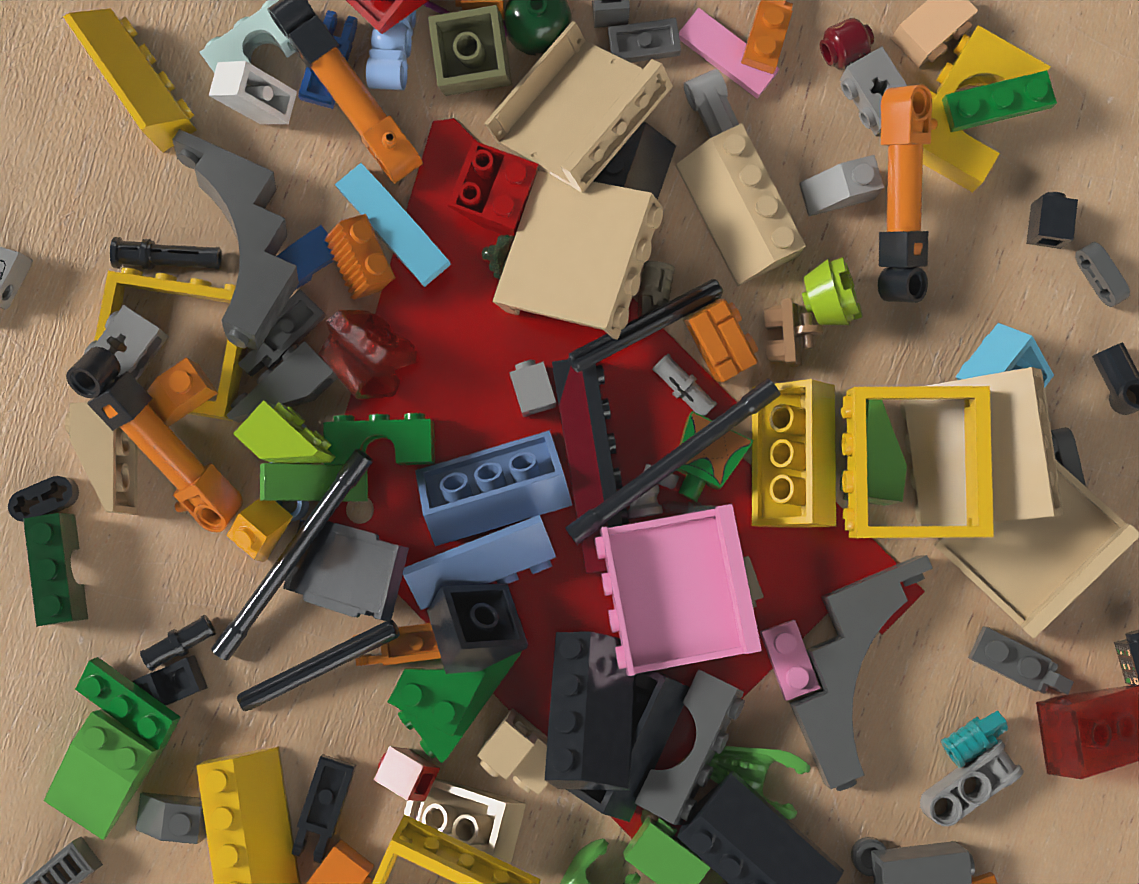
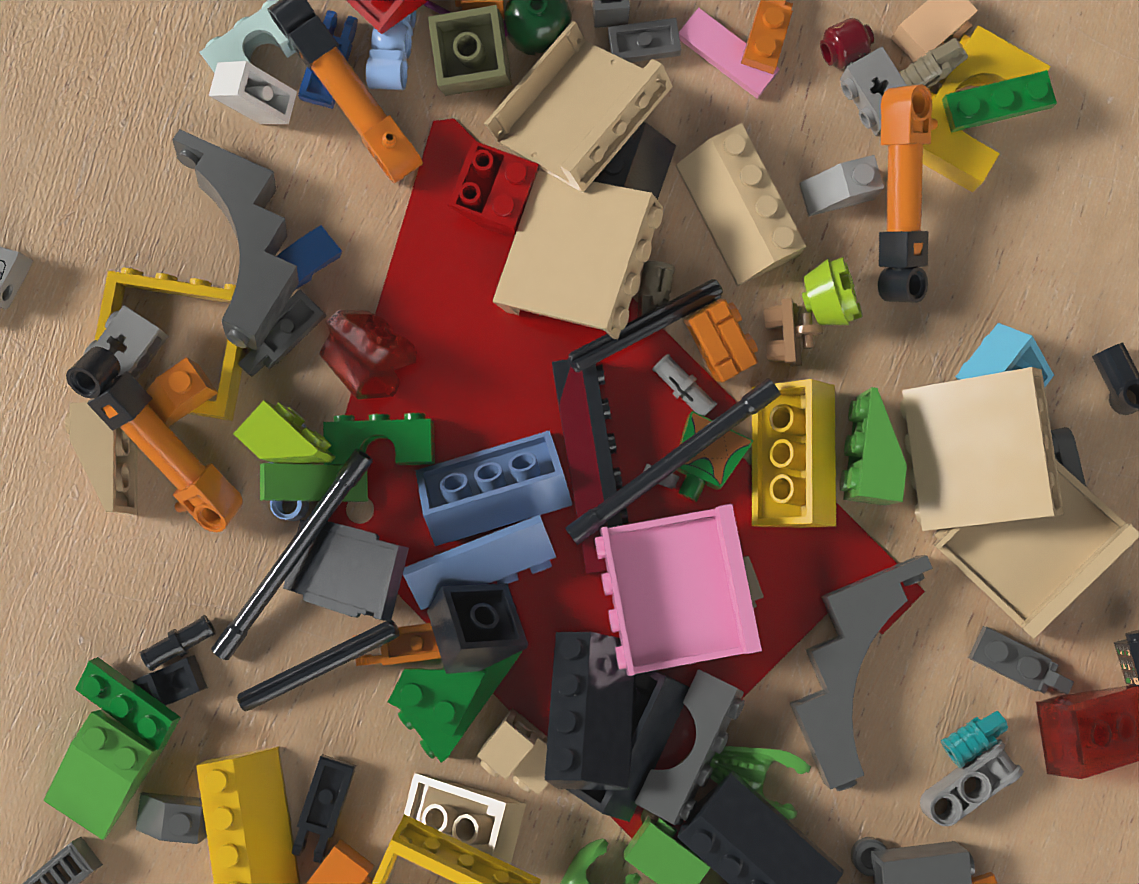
black beam [8,476,79,522] -> none
dark green arch [23,513,88,627] -> none
yellow slope [63,8,197,152] -> none
black pin [110,237,222,270] -> none
dark grey slope [227,341,340,423] -> none
light orange slope [227,498,293,562] -> none
orange brick [324,214,395,300] -> none
medium azure slope [335,163,451,287] -> none
brick [374,746,440,801] -> none
plant [482,235,515,280] -> none
light grey brick [509,360,556,417] -> none
light grey wheel [627,485,663,519] -> none
clear light blue piece [661,500,718,515] -> none
light grey piece [684,69,739,138] -> none
bright pink plate [760,620,820,701] -> none
yellow window [841,386,994,538] -> none
black brick [1026,192,1078,249] -> none
dark grey beam [1075,242,1130,307] -> none
none -> dark tan hinge [900,38,968,89]

